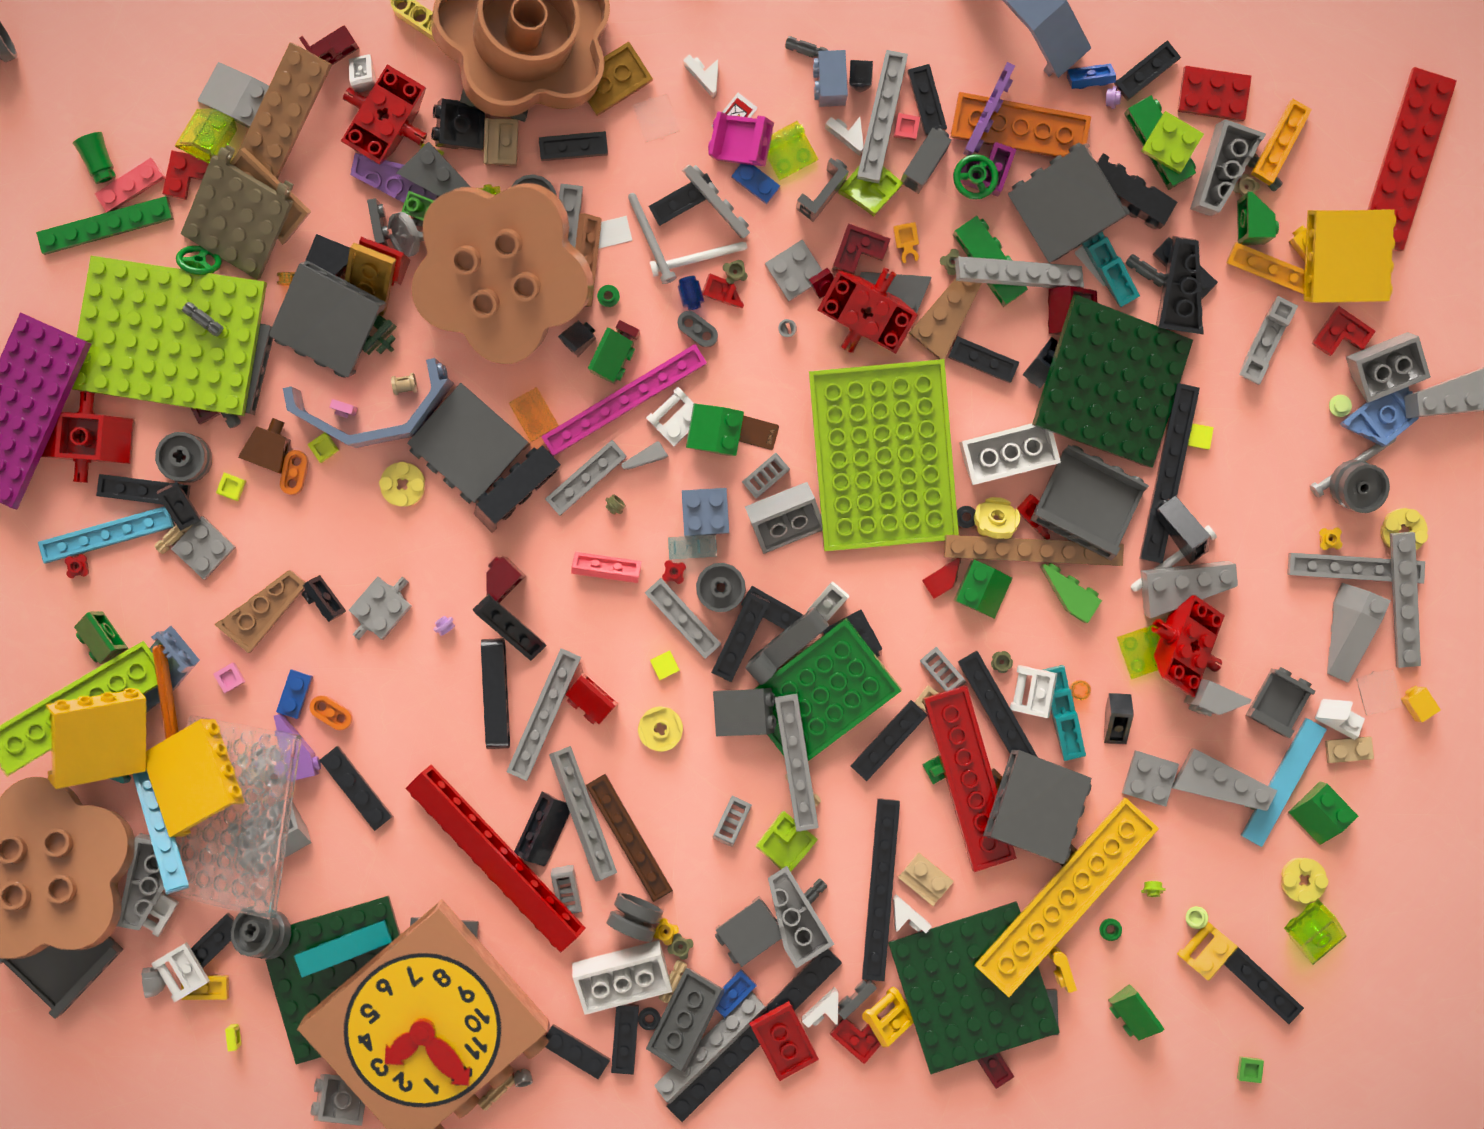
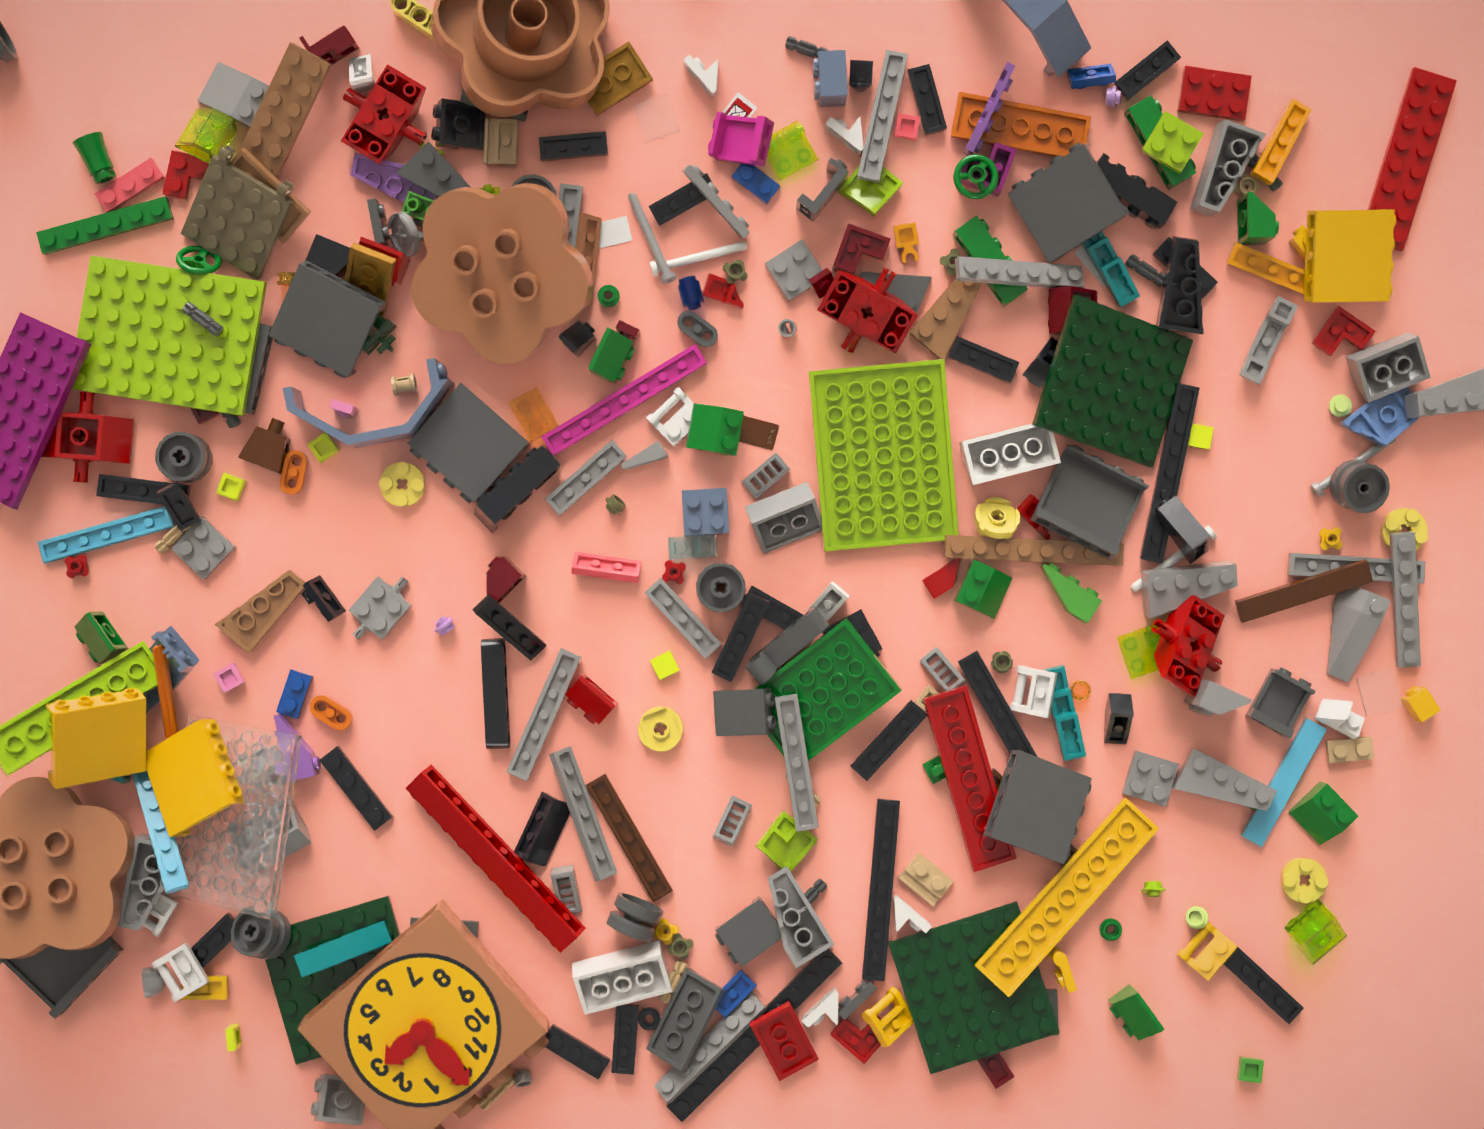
dark grey window [901,128,952,194] -> none
black plate [957,506,976,528] -> none
none -> reddish brown tile [1234,559,1373,623]

